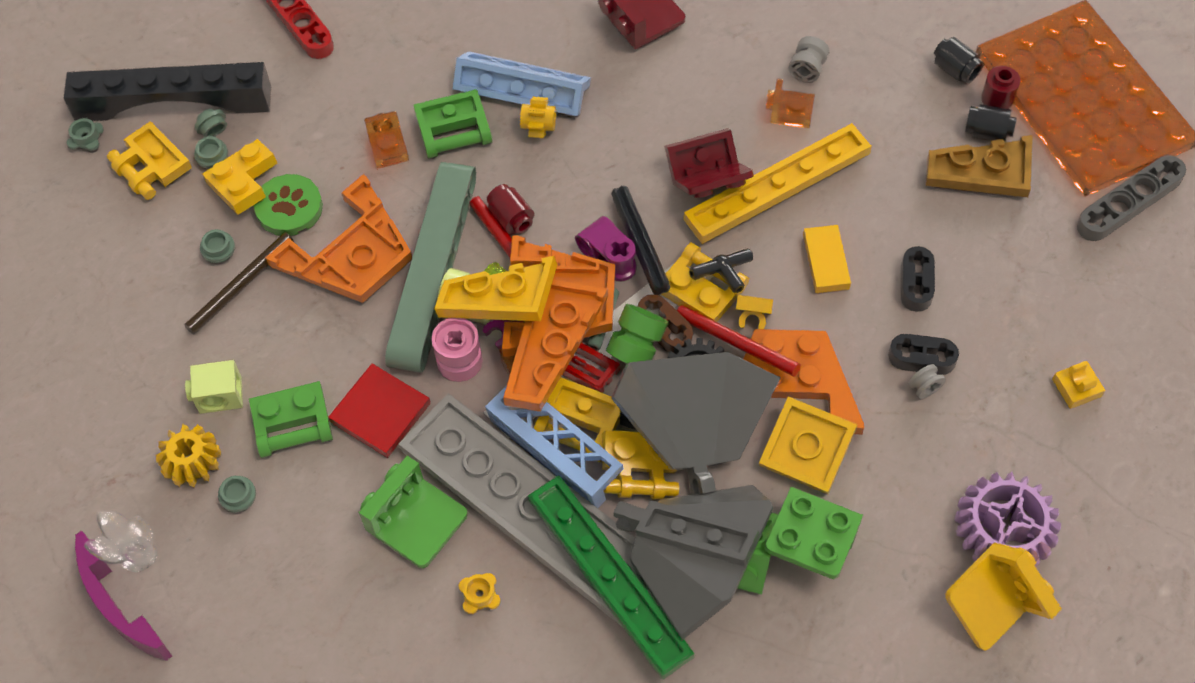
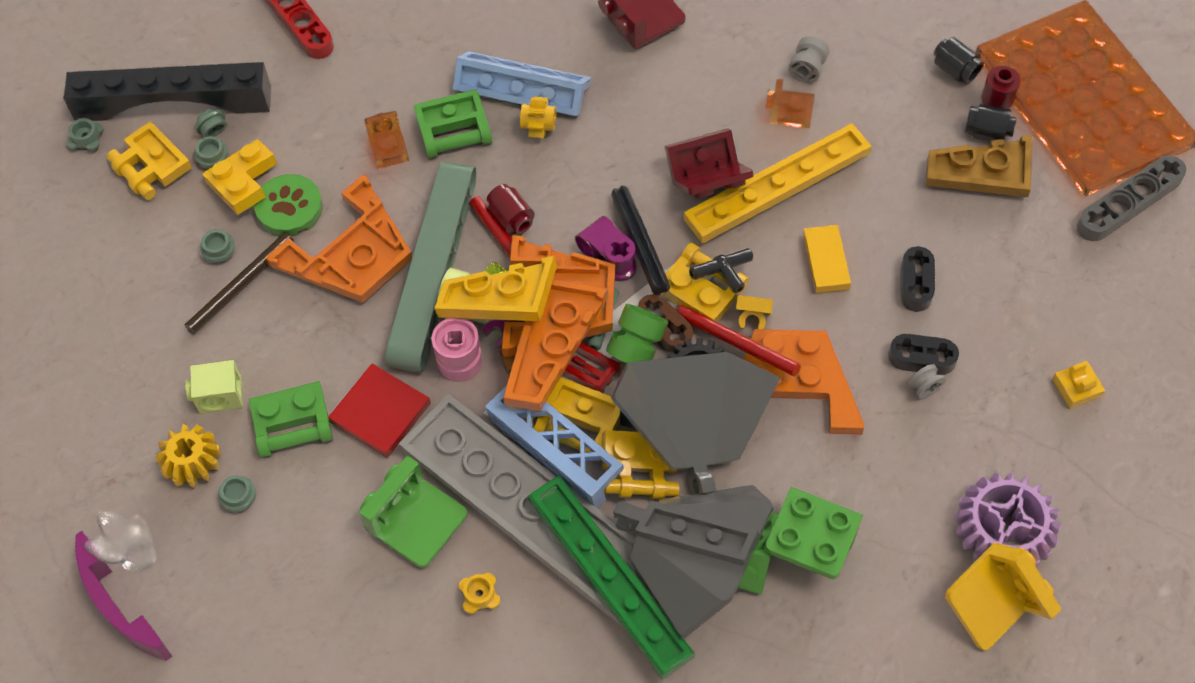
yellow plate [759,396,857,495] -> none

